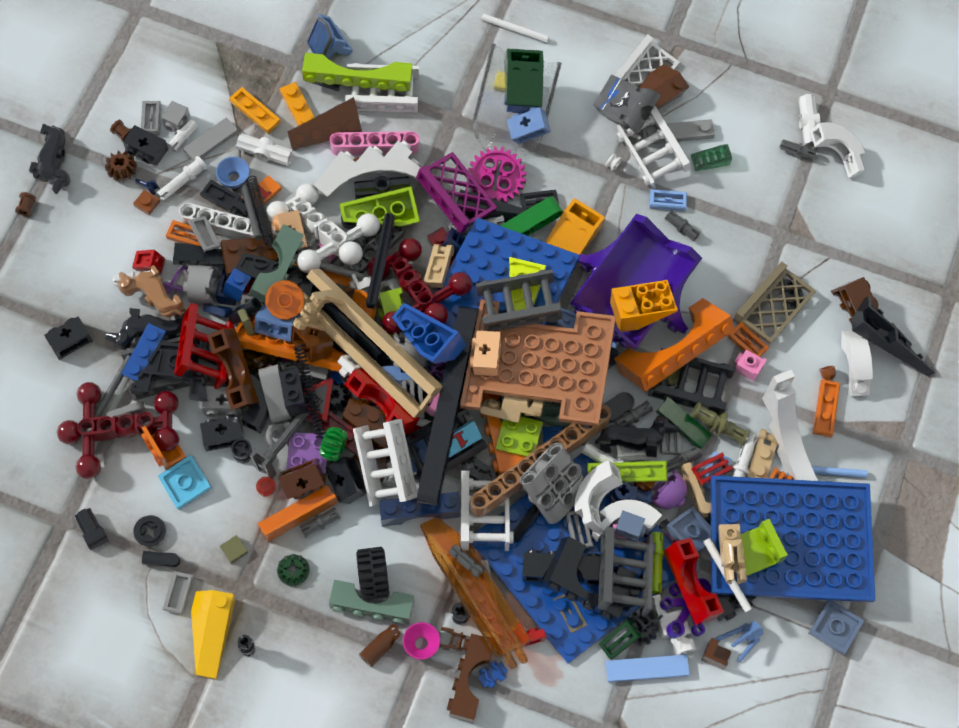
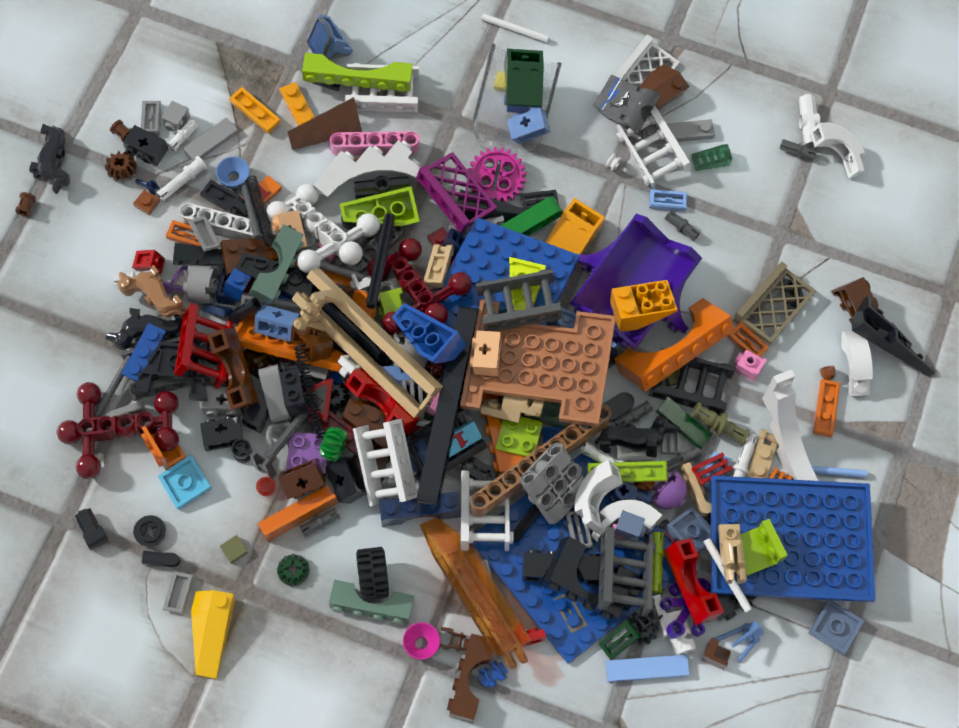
black brick [44,316,93,360] -> none
white piece [236,133,293,166] -> none
olive tile [237,308,255,336] -> none
black pin [238,635,255,657] -> none
orange tile [265,280,304,319] -> none
reddish brown piece [359,624,400,667] -> none
dark grey axle [449,545,484,577] -> none
black bush [451,602,470,625] -> none
none -> plate [425,362,444,378]

